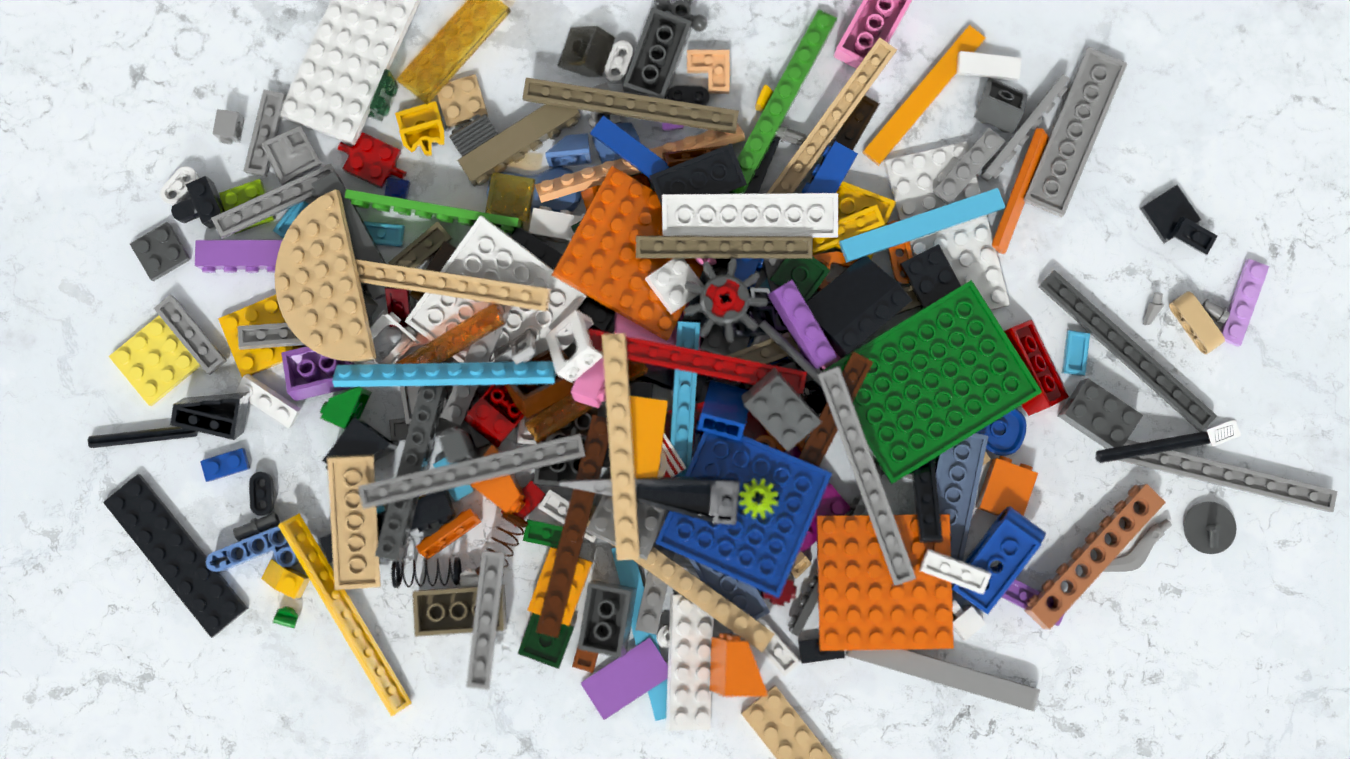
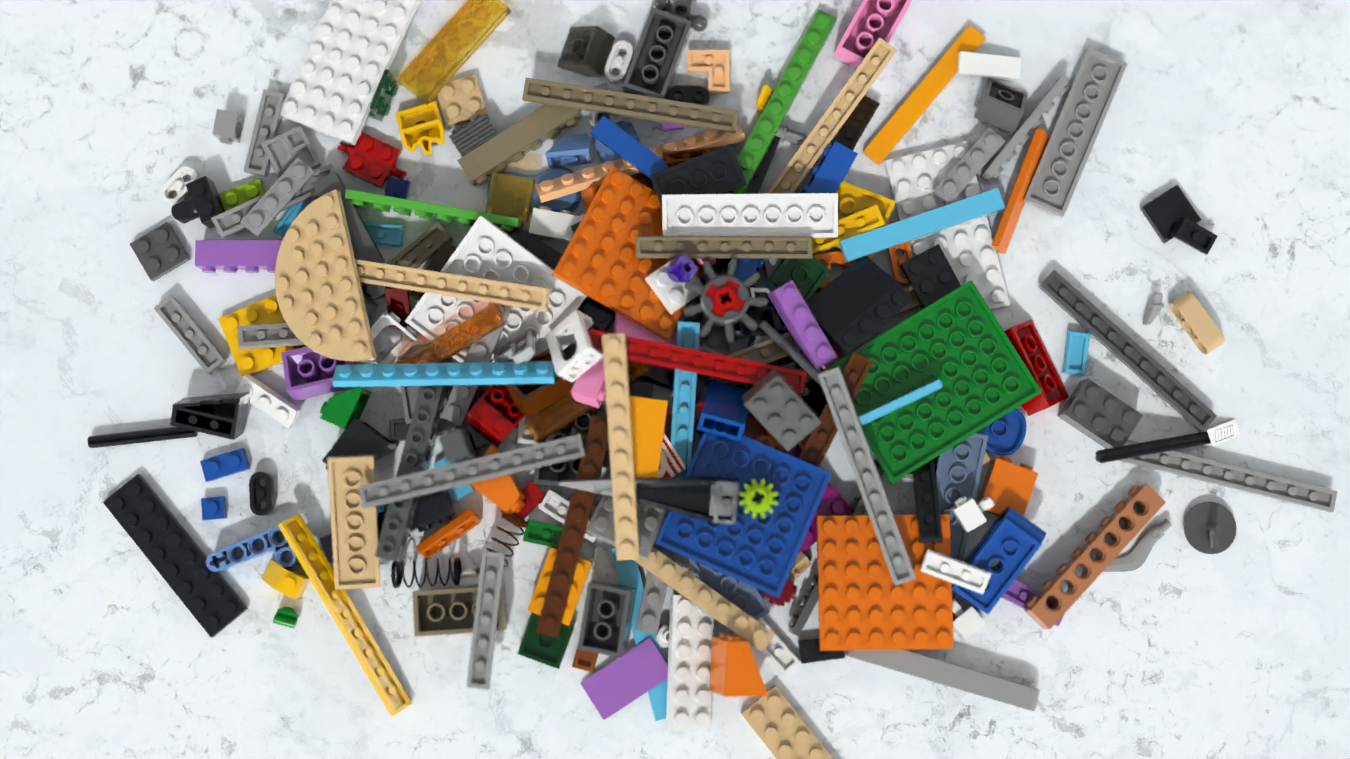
light yellow plate [108,315,200,406] -> none
dark grey pin [233,512,280,542] -> none
light grey pin [1202,299,1230,323] -> none
lavender plate [1221,259,1269,346] -> none
none -> blue plate [201,496,227,520]
none -> light grey plate [240,158,315,237]
none -> dark purple plate [667,253,699,283]
none -> medium azure tile [858,379,942,426]
none -> white brick [951,496,995,532]

